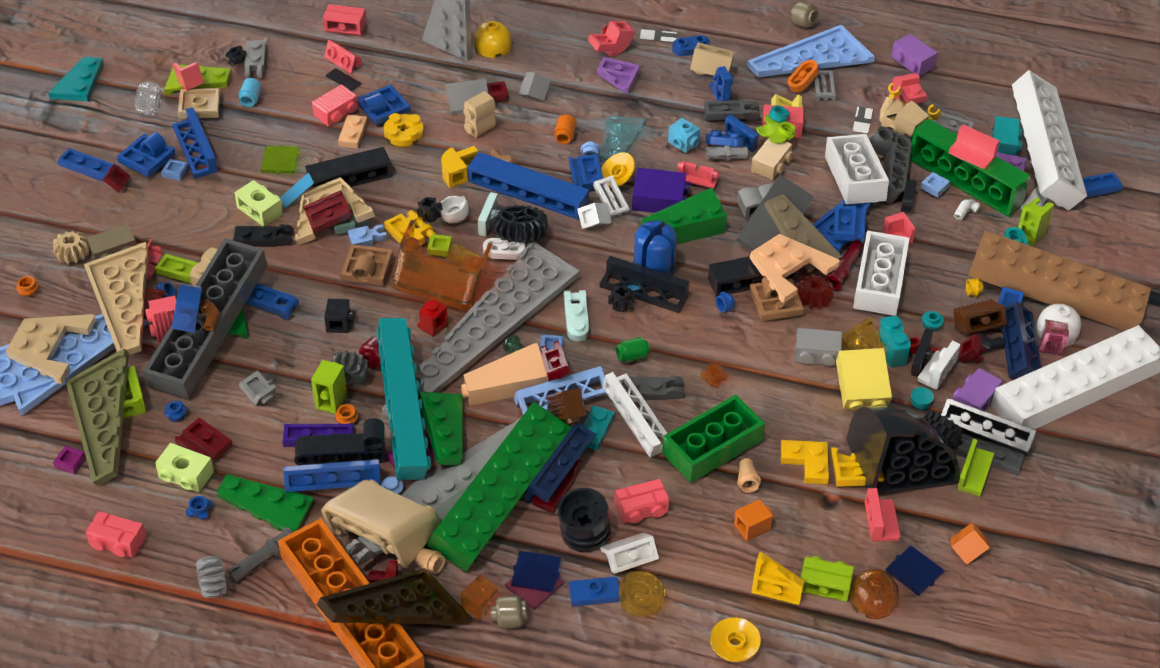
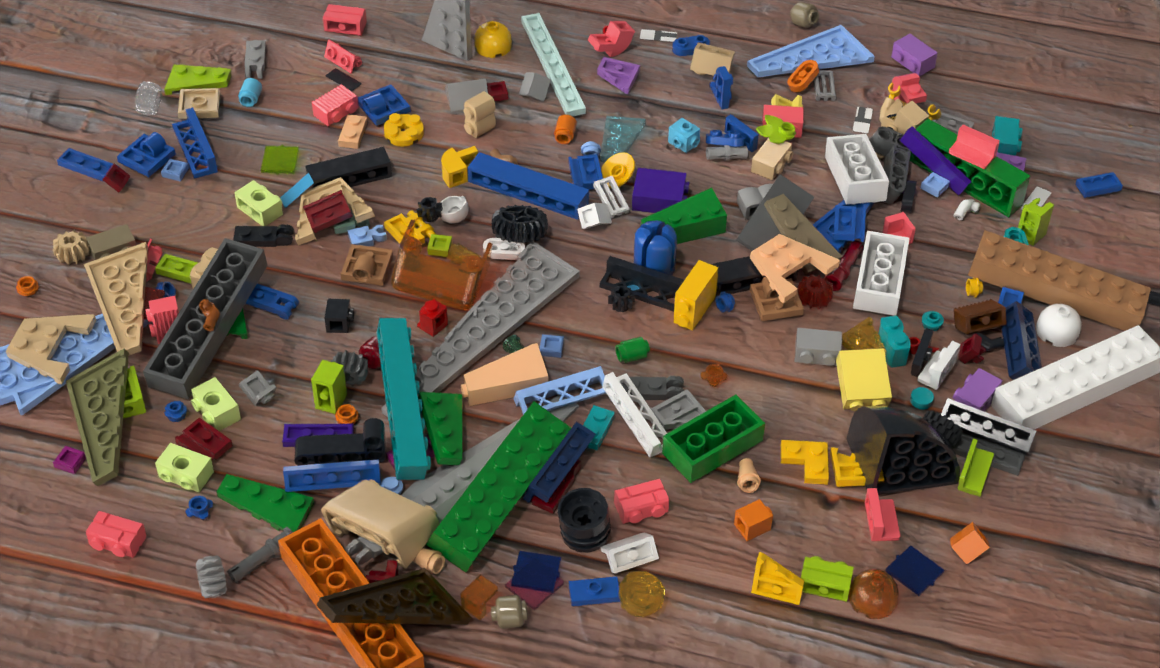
teal wing [48,57,104,102] -> none
coral panel [172,62,204,91] -> none
blue brick [172,283,202,332] -> none
black plate [225,46,247,64] -> none
light aqua plate [478,192,498,237] -> none
dark red hinge [541,340,571,381] -> none
reddish brown brick [545,388,586,424] -> none
light aqua plate [564,290,589,342] -> none
coral hinge [677,161,720,189] -> none
dark grey hinge [704,100,760,121] -> none
yellow dish [710,617,761,662] -> none
teal tile [769,105,790,123] -> none
white brick [1012,70,1087,210] -> none
clear pink slope [1039,319,1069,356] -> none
none -> yellowish green brick [191,377,241,431]
none -> light aqua plate [521,13,586,117]
none -> light grey wing [651,389,706,430]
none -> yellow brick [673,260,718,331]
none -> dark purple tile [900,126,972,196]

